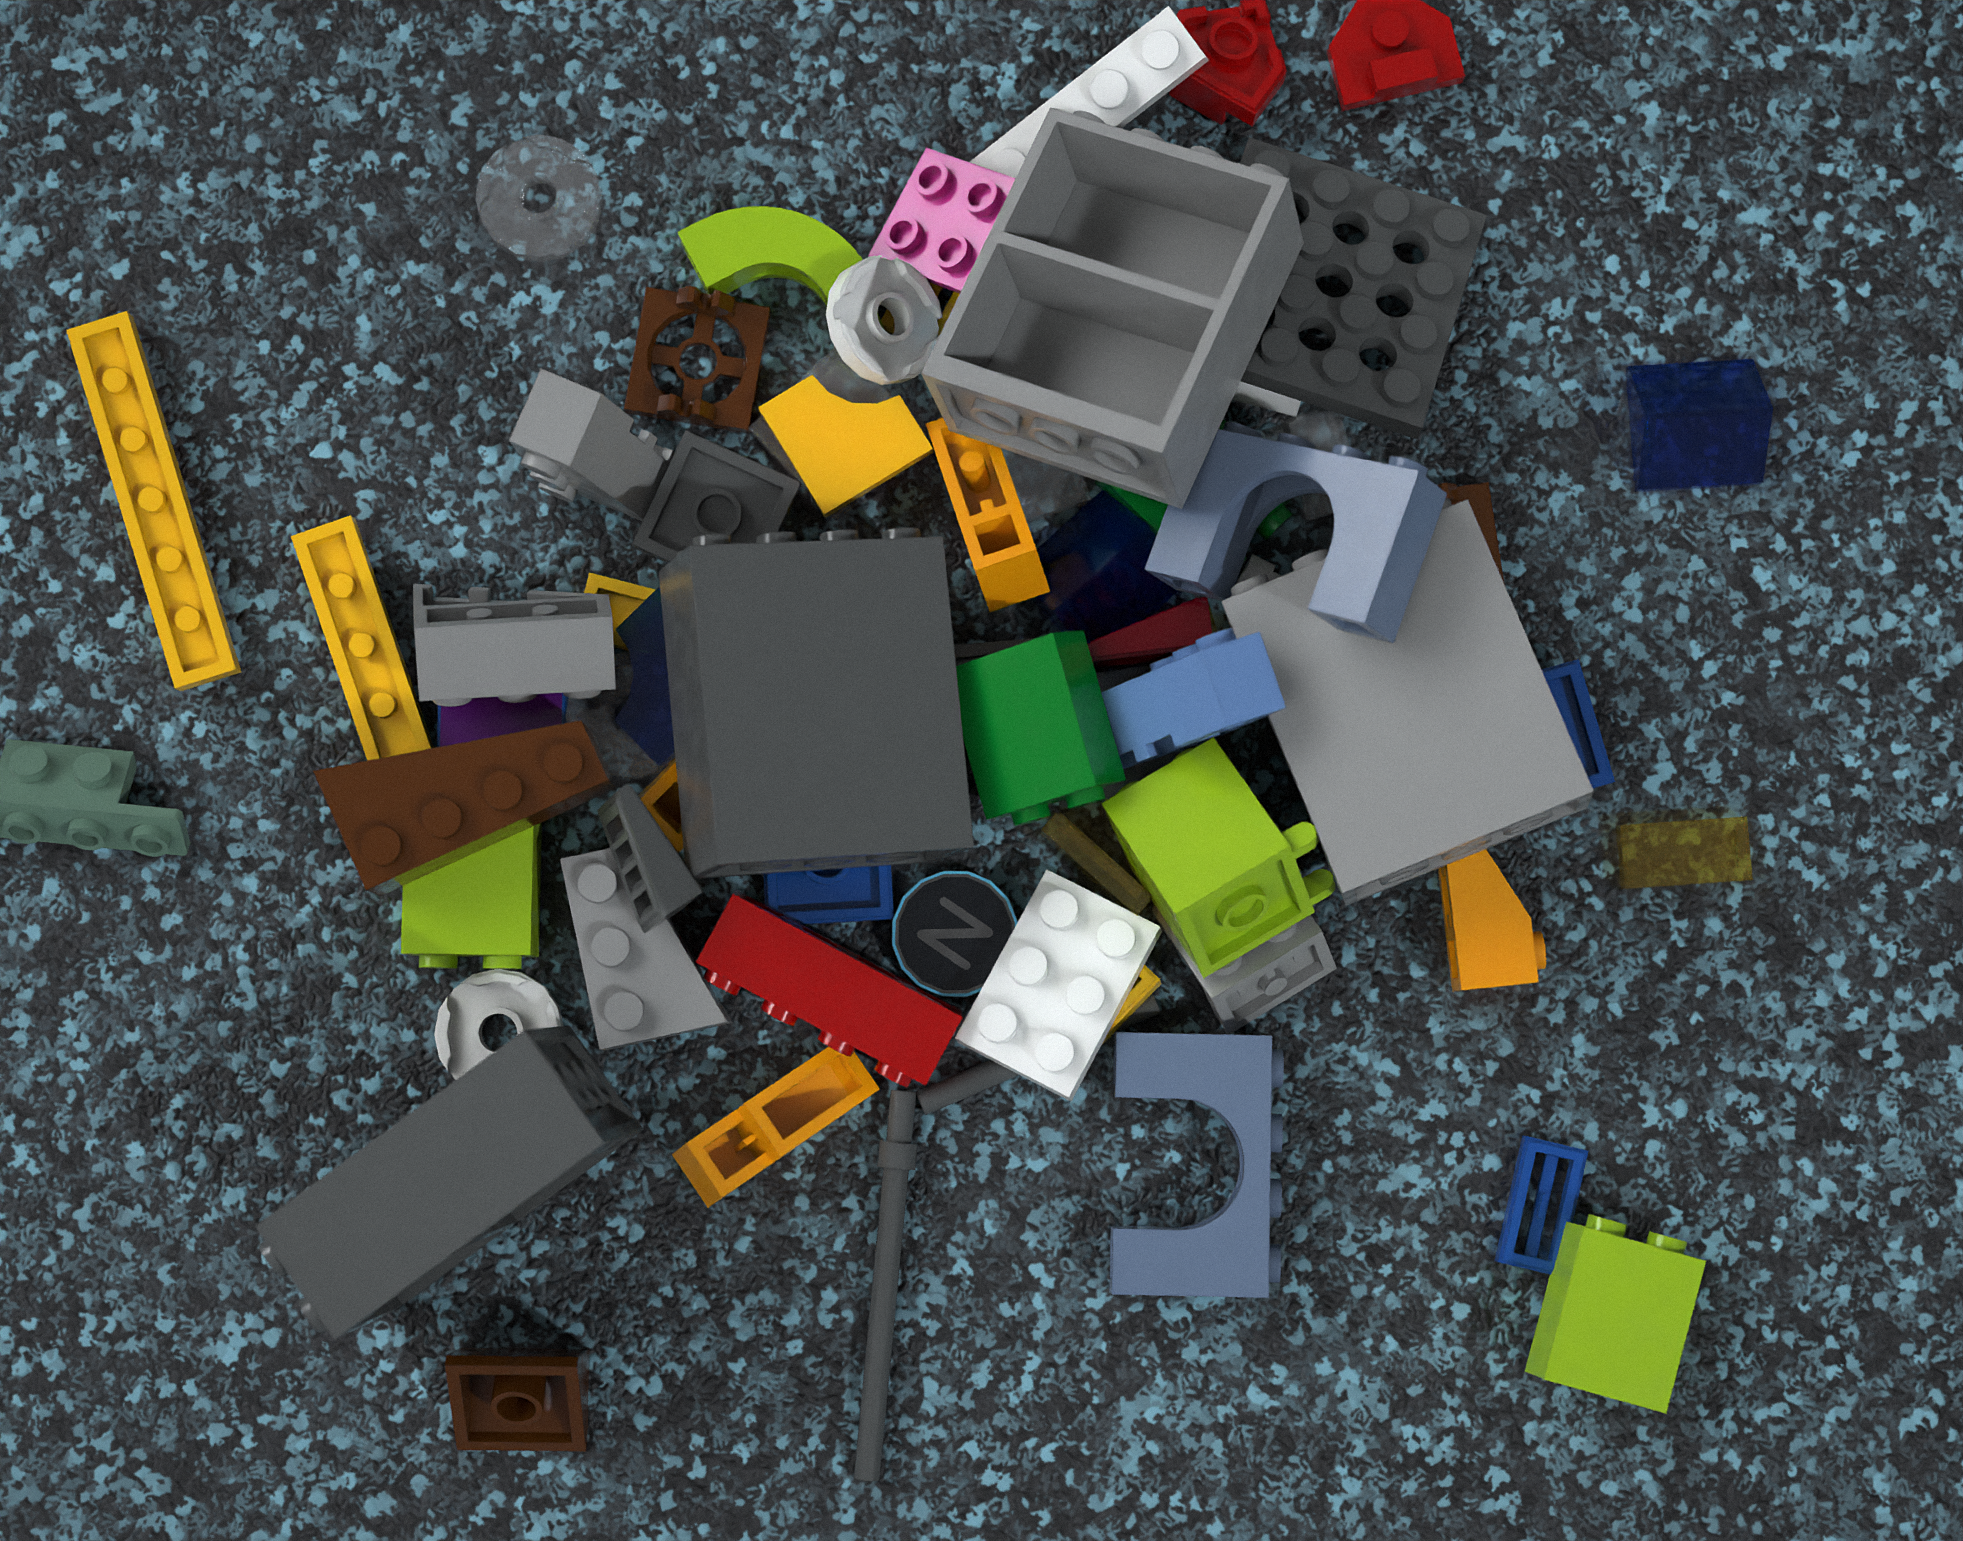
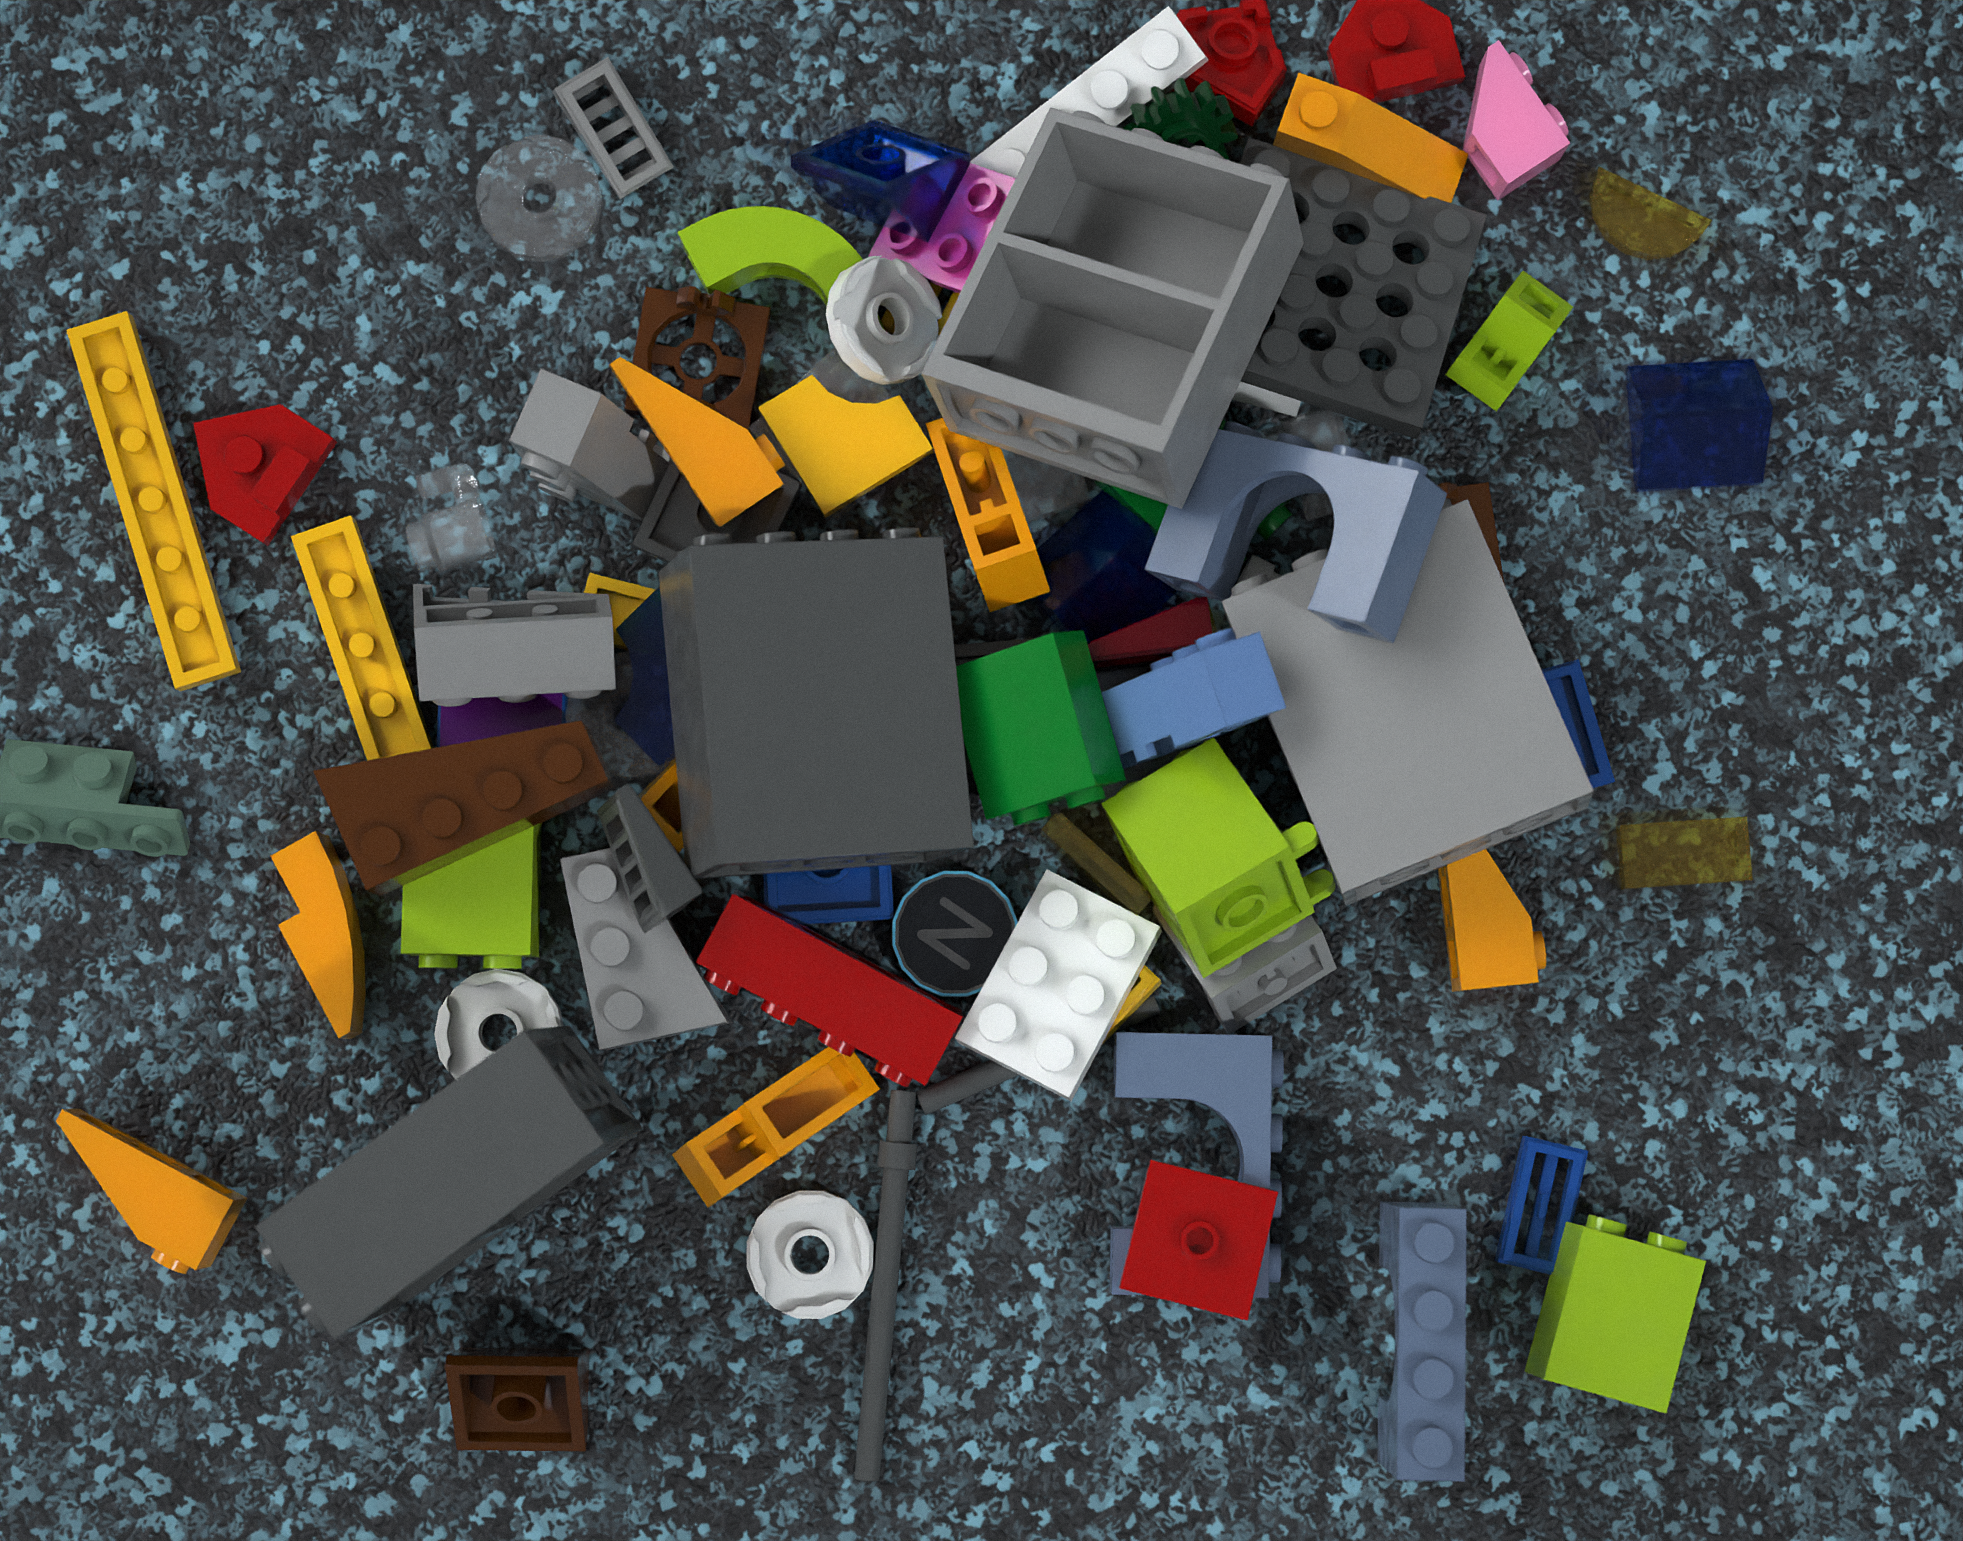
none -> light orange slope [56,1109,247,1274]
none -> red plate [193,404,337,546]
none -> light orange slope [270,831,366,1039]
none -> clear piece [406,463,497,572]
none -> light grey slope [552,57,674,199]
none -> light orange slope [608,357,785,527]
none -> white tile [746,1190,874,1319]
none -> clear blue slope [791,119,970,242]
none -> red plate [1119,1159,1278,1321]
none -> dark green gear [1122,78,1238,160]
none -> light orange slope [1273,73,1469,203]
none -> sand blue arch [1377,1201,1467,1481]
none -> lime slope [1445,270,1573,412]
none -> bright pink slope [1463,40,1570,201]
none -> clear yellow tile [1589,167,1712,260]

